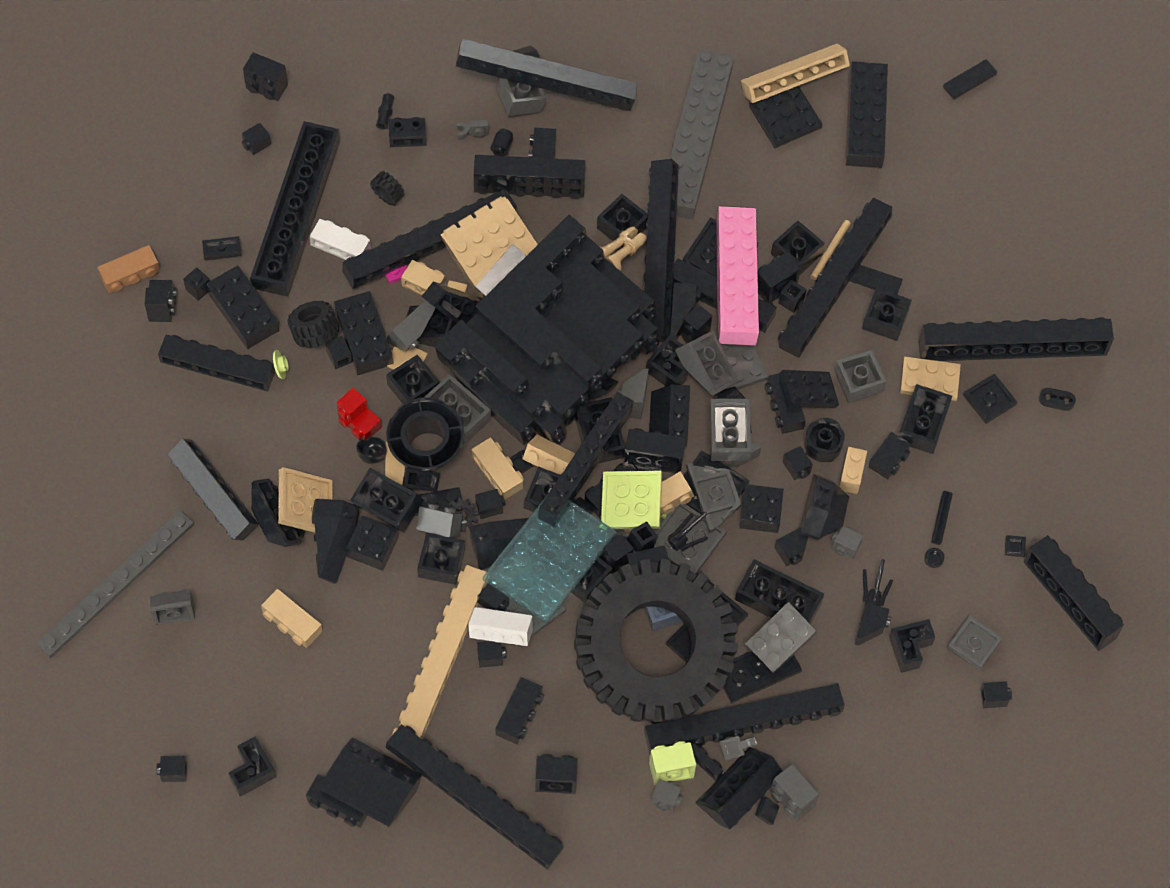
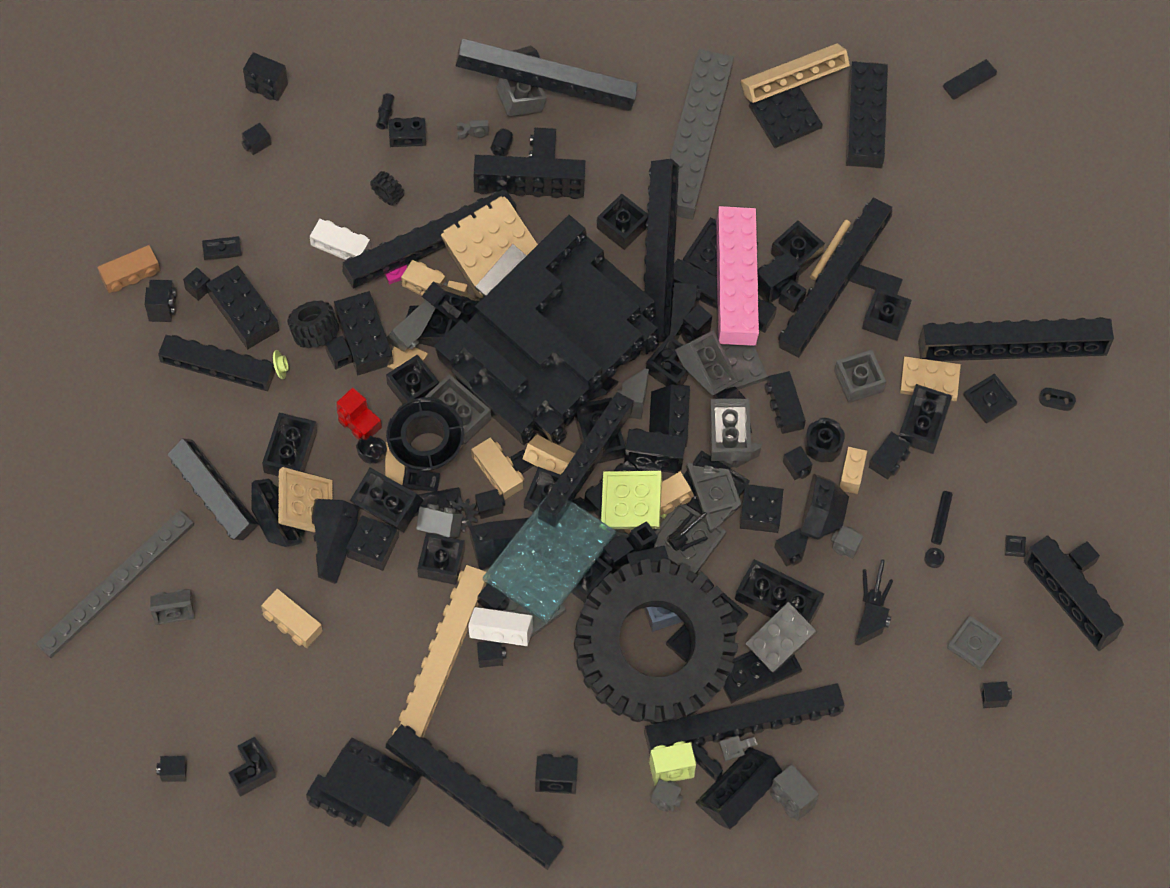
black brick [250,121,340,296] -> none
black brick [495,677,545,744] -> none
tan piece [600,227,647,271] -> none
black tile [755,797,780,825] -> none
black plate [779,370,839,408] -> none
black brick [889,619,935,673] -> none
none -> black brick [262,413,317,476]
none -> black brick [1069,541,1100,572]

